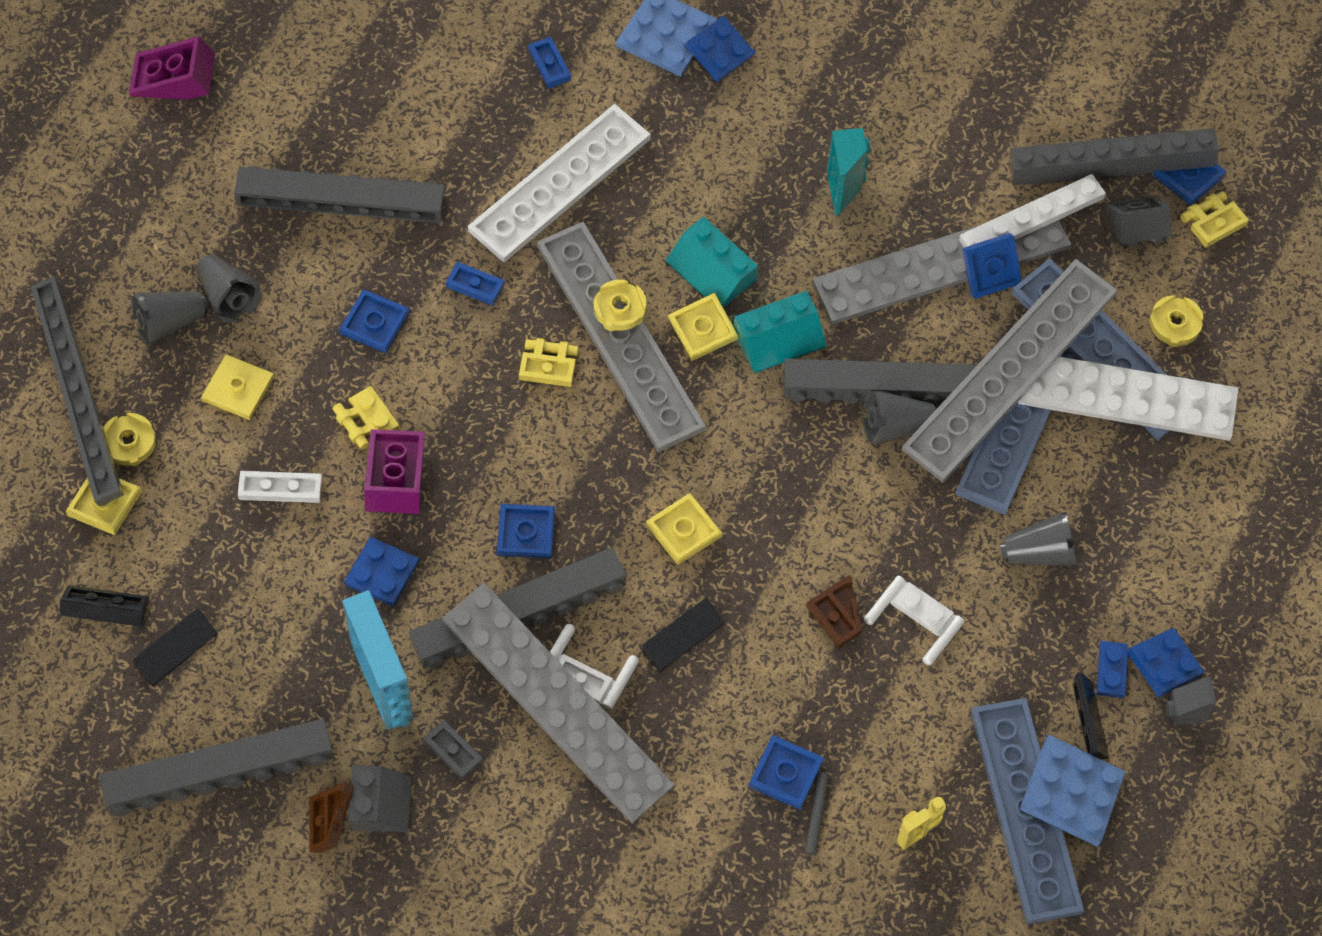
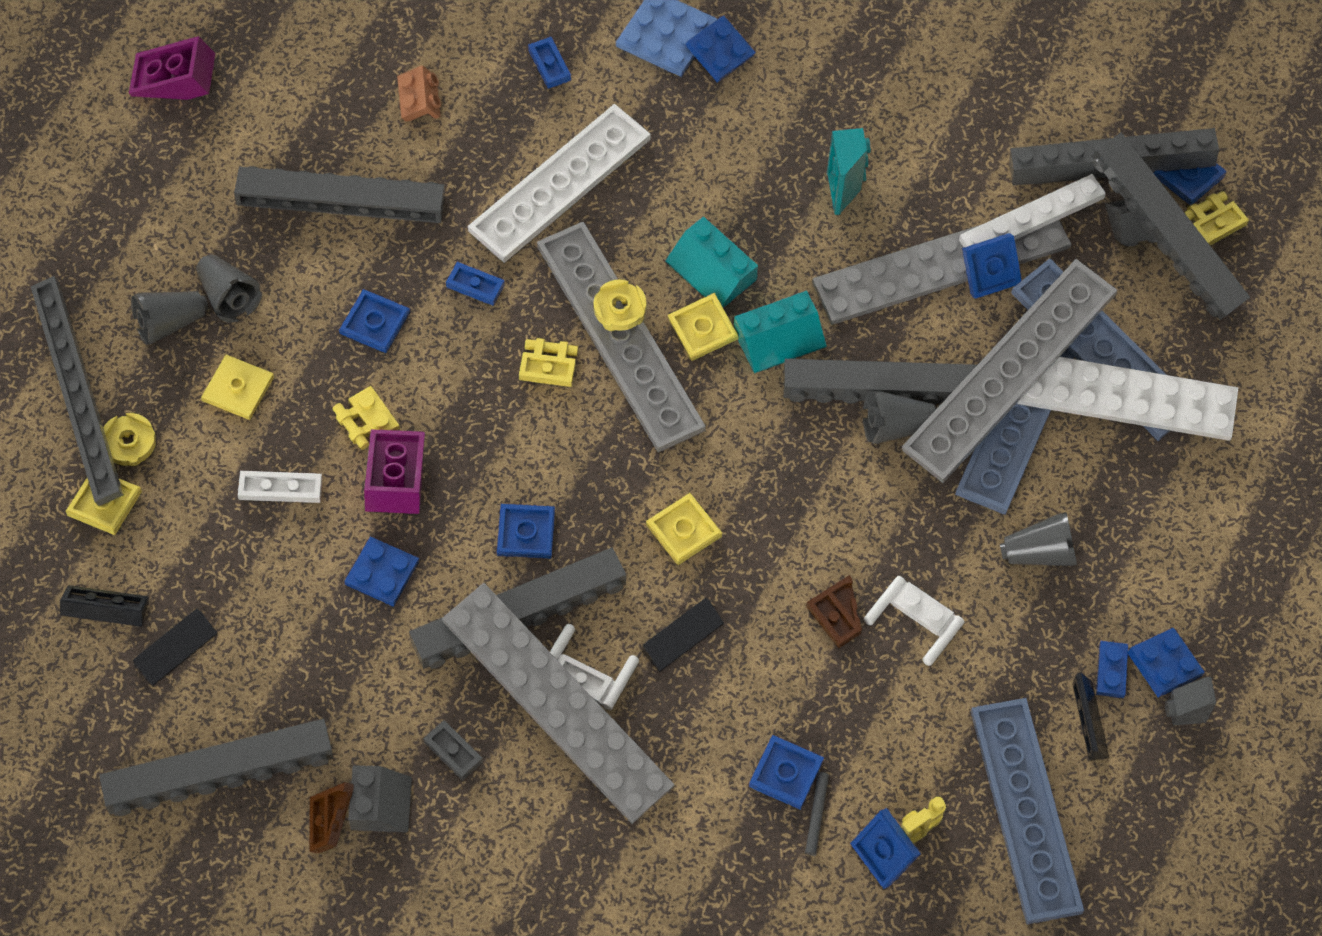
medium azure window [342,590,413,730] -> none
medium blue plate [1020,735,1125,846] -> none
light yellow plate [1149,296,1203,347] -> none
none -> nougat bracket [397,65,441,121]
none -> blue tile [850,808,921,889]
none -> dark grey brick [1091,132,1250,320]

